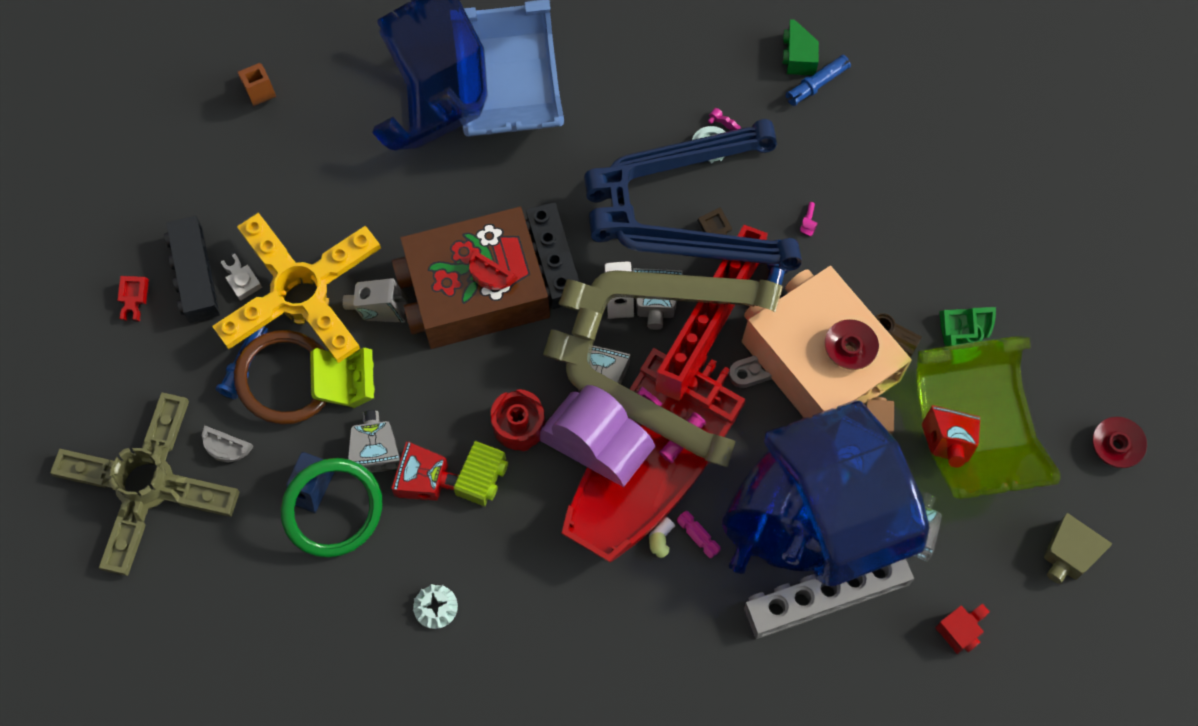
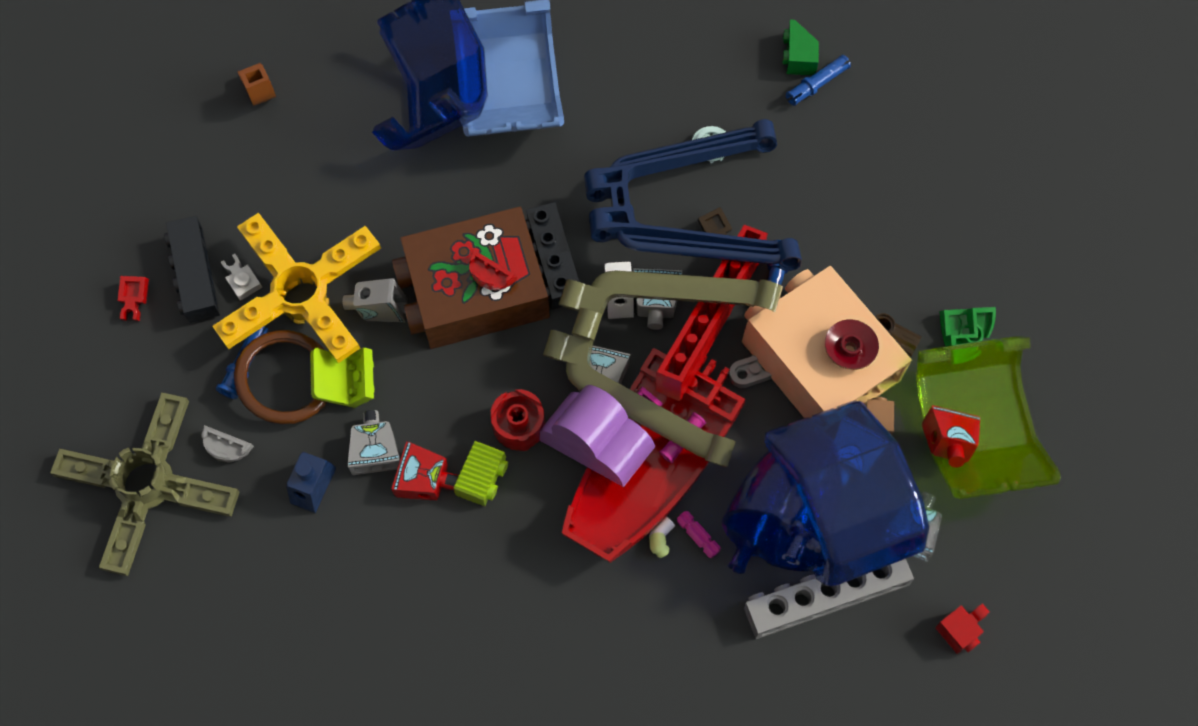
green wedge [280,458,383,558] -> none
light aqua gear [413,584,458,629] -> none
dark pink piece [708,108,741,131] -> none
dark pink hand [800,202,818,236] -> none
olive torso [1044,513,1112,584] -> none
dark red dish [1092,417,1147,468] -> none

